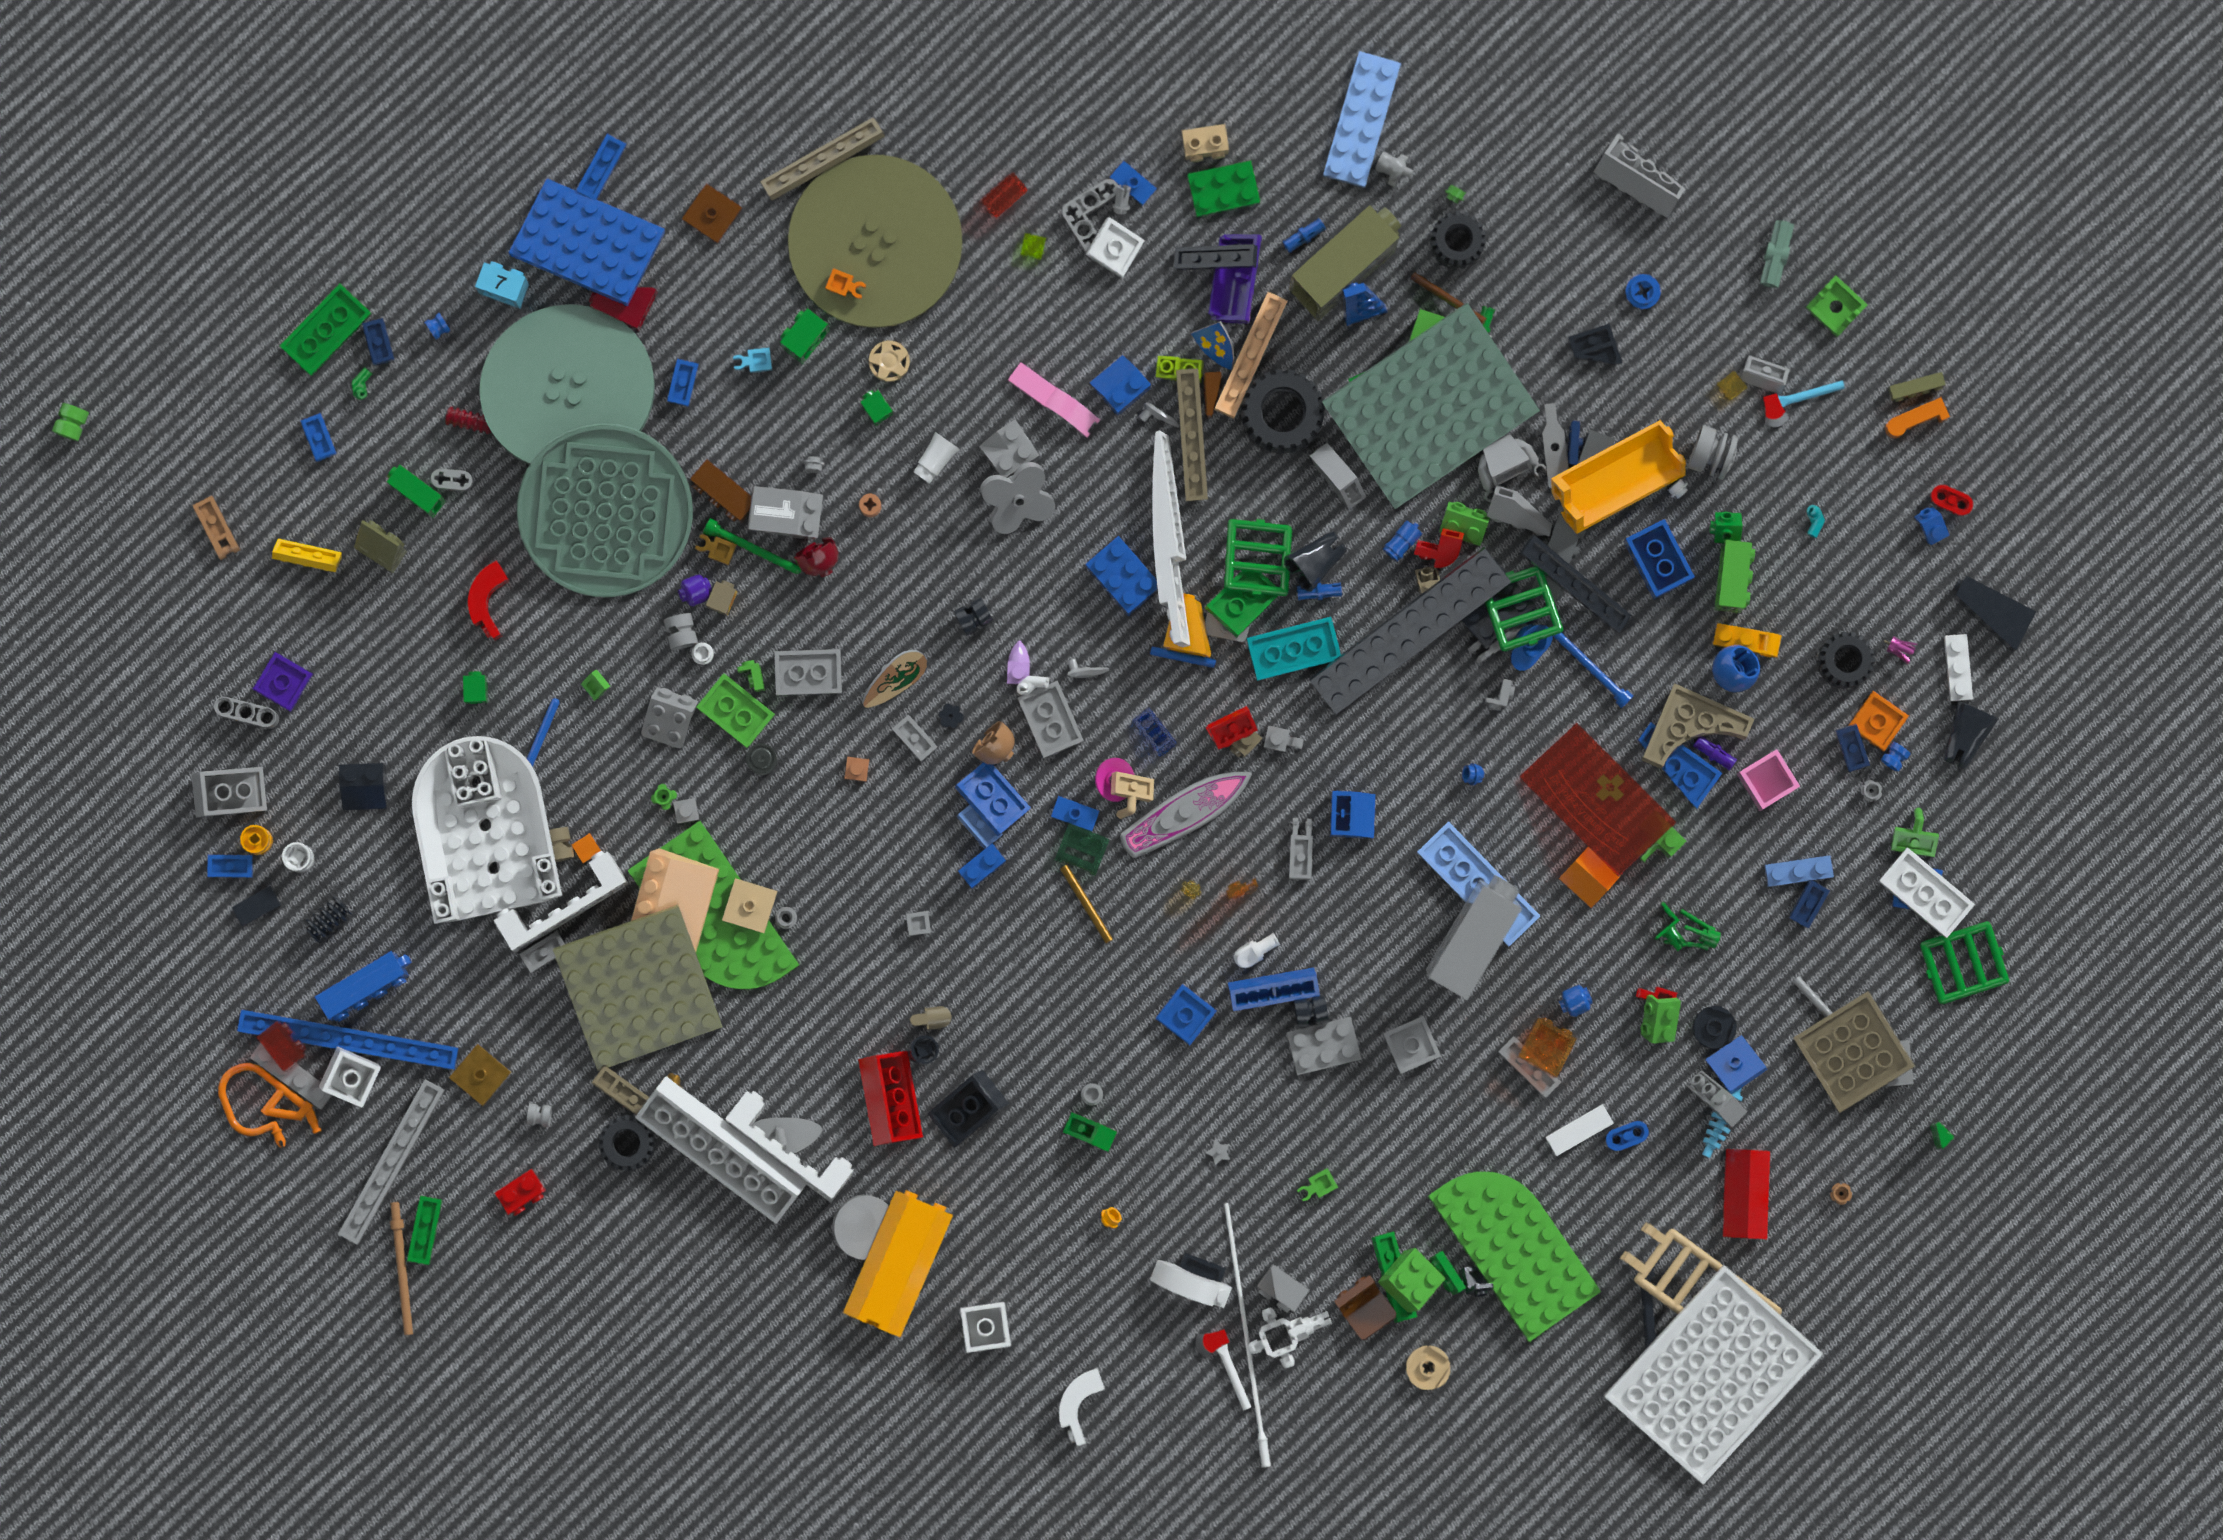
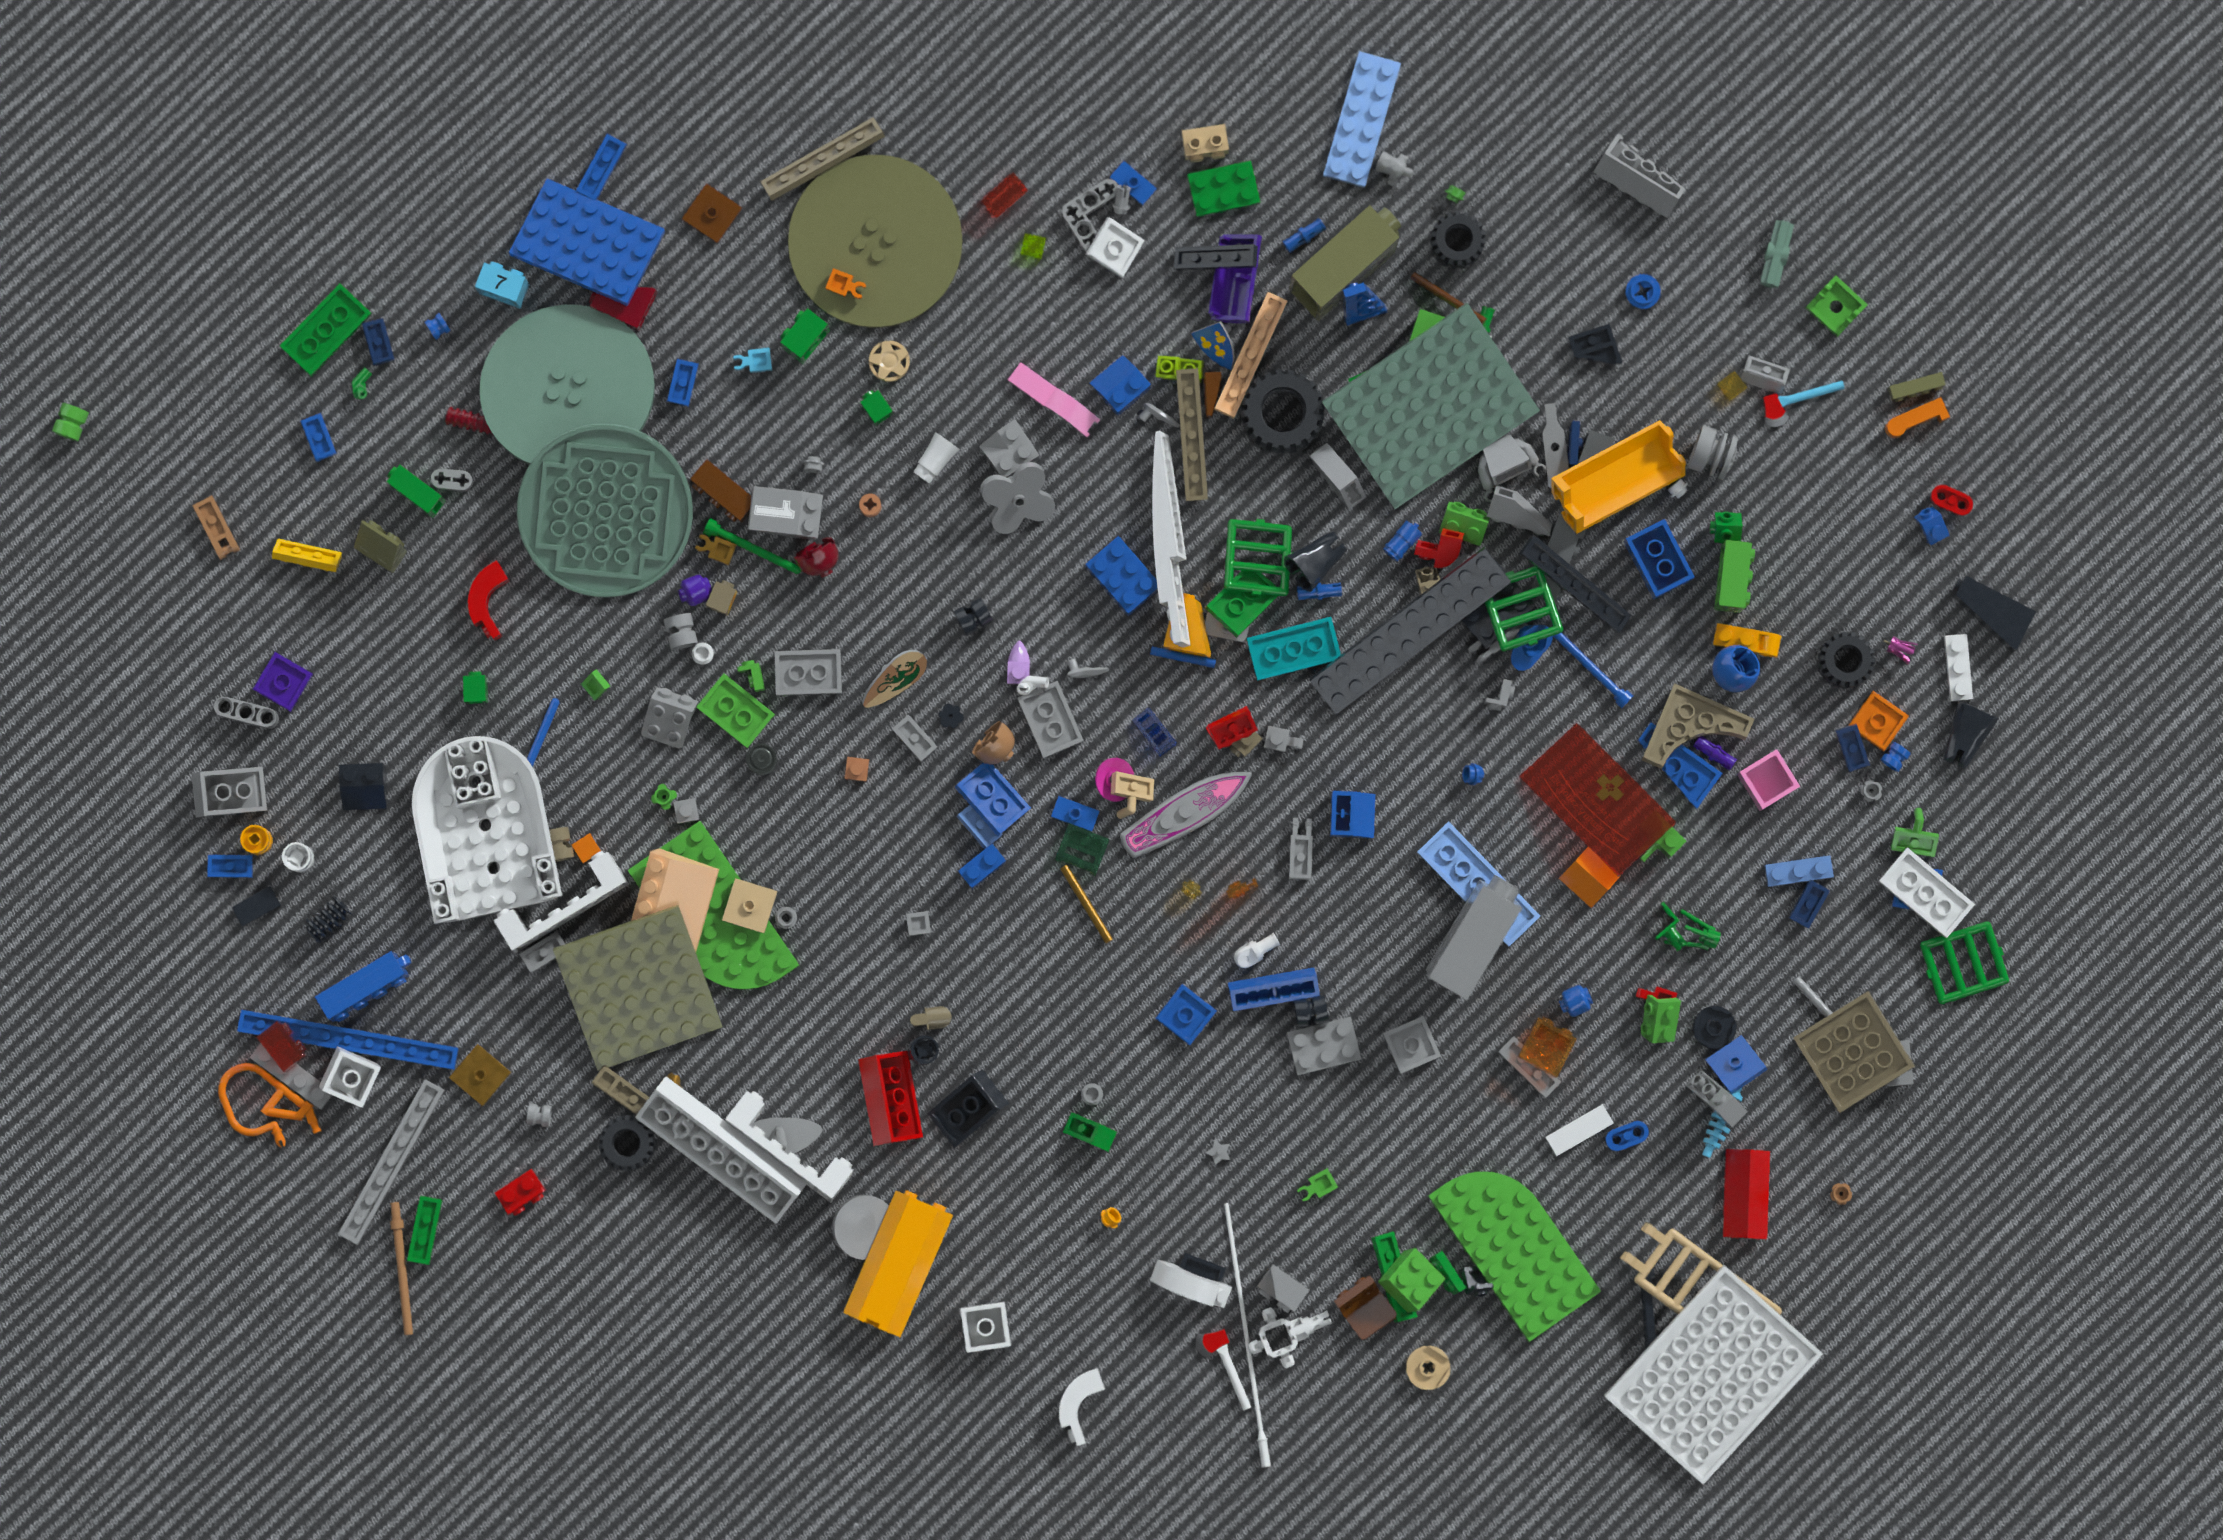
teal arm [1806,505,1825,538] -> none
green slope [1930,1122,1954,1150] -> none

